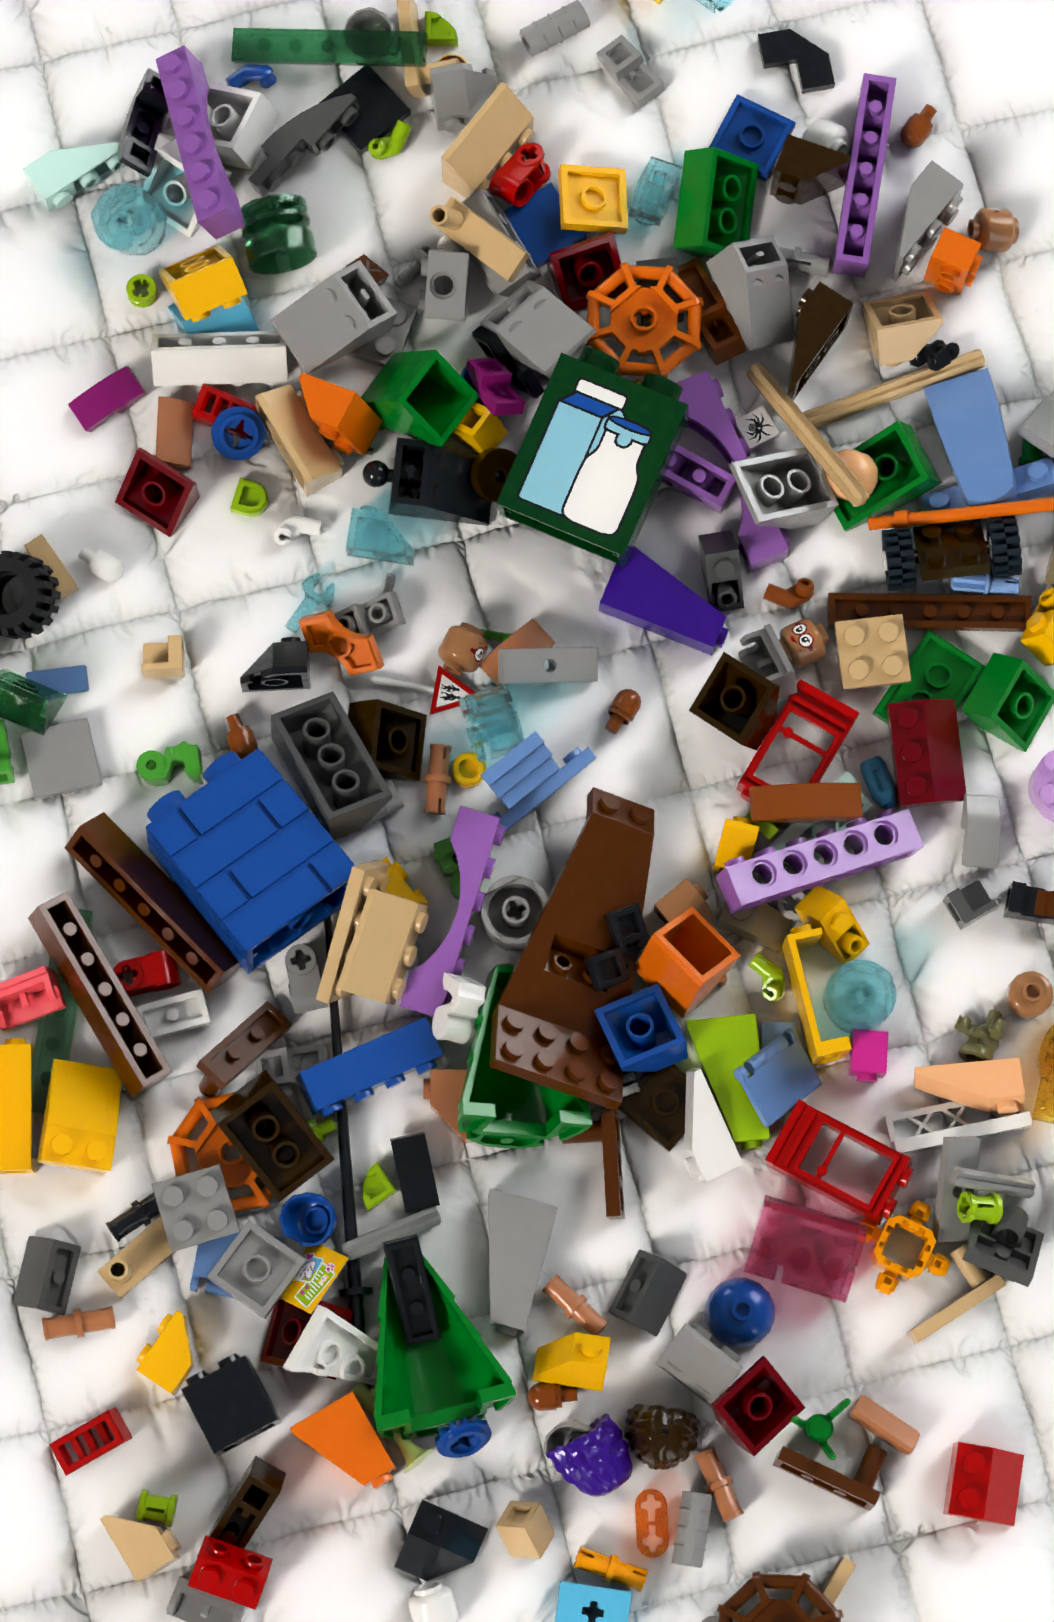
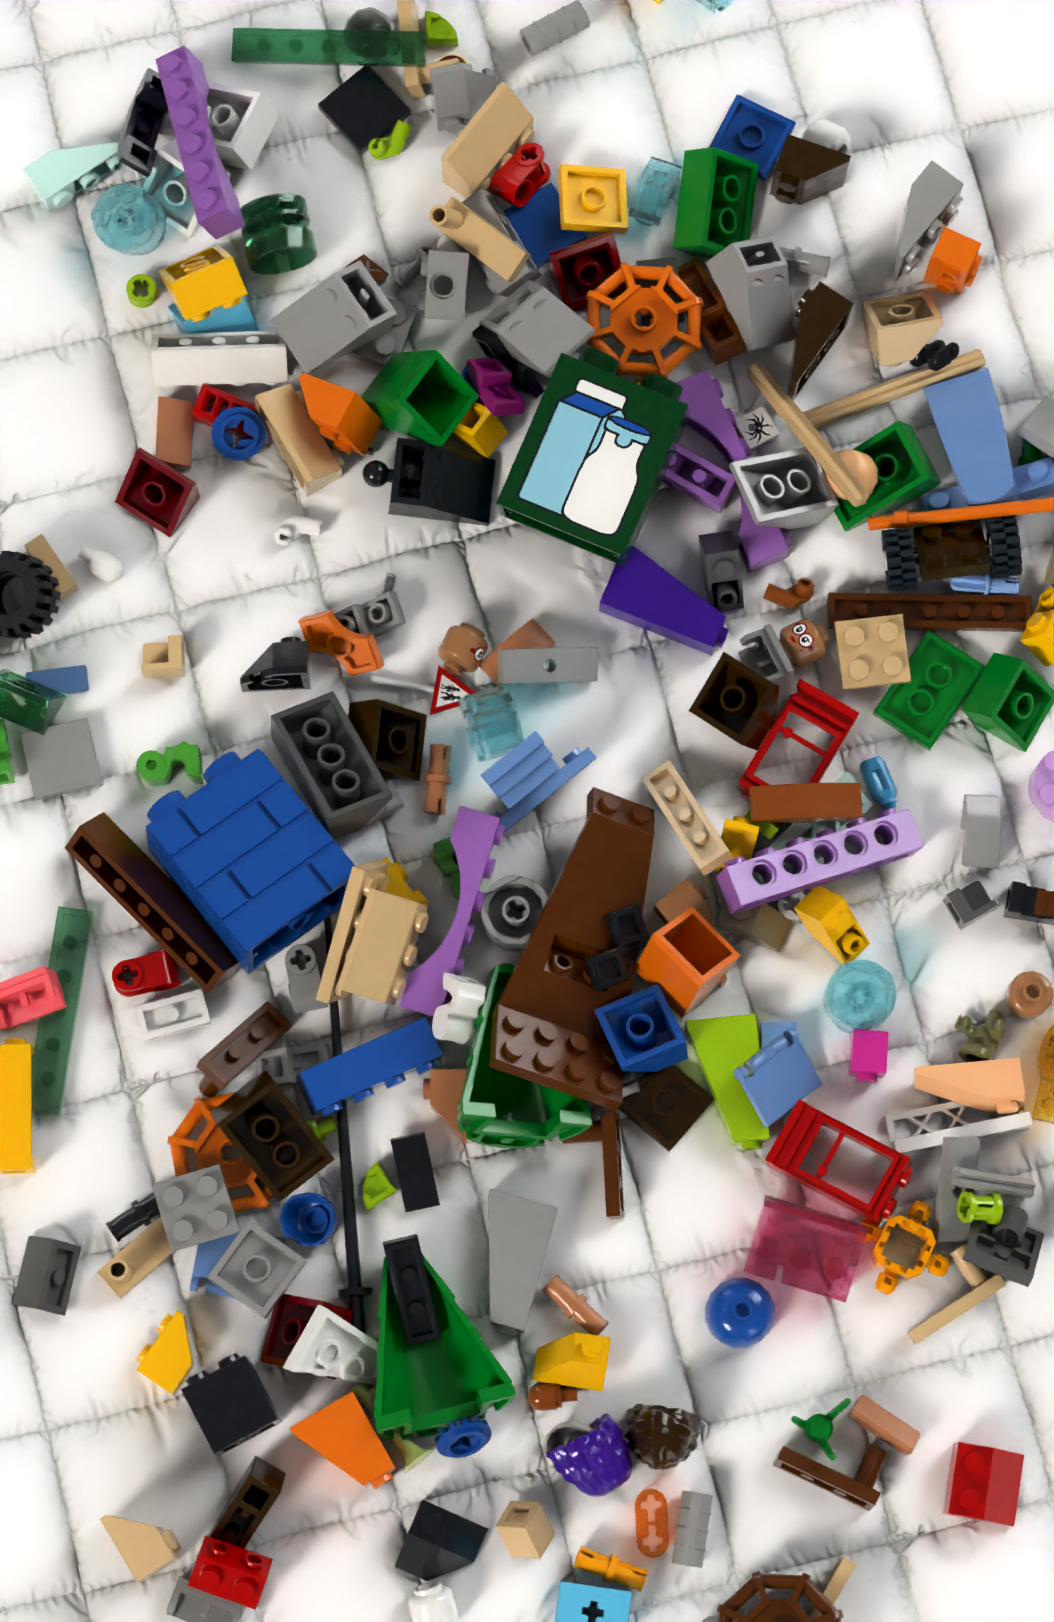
reddish brown brick [28,892,172,1098] -> none
yellow slope [36,1059,122,1174] -> none
nougat pin [42,1306,116,1341] -> none
red slope [49,1407,132,1476] -> none
magenta slope [68,366,147,432] -> none
lime bush [136,1489,178,1527] -> none
blue arm [225,64,276,89] -> none
dark orange cylinder [226,713,258,760] -> none
lime tile [230,477,269,517] -> none
dark grey slope [248,93,361,197] -> none
sticker [280,1244,349,1314] -> none
clear light blue bar [285,573,335,633] -> none
light grey axle [342,1207,441,1261] -> none
clear light blue slope [346,505,415,566] -> none
yellow tile [452,752,486,788] -> none
dark brown piece [471,448,517,502] -> none
bright green leg [480,629,512,642] -> none
light grey slope [596,35,665,109] -> none
dark orange cylinder [605,689,641,734] -> none
dark grey panel [608,1249,687,1336] -> none
light grey slope [655,1323,743,1407] -> none
white slope [684,1068,744,1182] -> none
nougat pin [694,1447,744,1523] -> none
dark red slope [711,1356,805,1456] -> none
lime arm [748,952,785,1002] -> none
black tile [757,29,835,94] -> none
yellow panel [782,924,852,1066] -> none
medium lavender brick [832,73,897,278] -> none
dark red slope [886,699,966,809] -> none
dark orange cylinder [900,104,937,148] -> none
medium nougat head [967,208,1019,252] -> none
none -> tan plate [641,760,733,876]

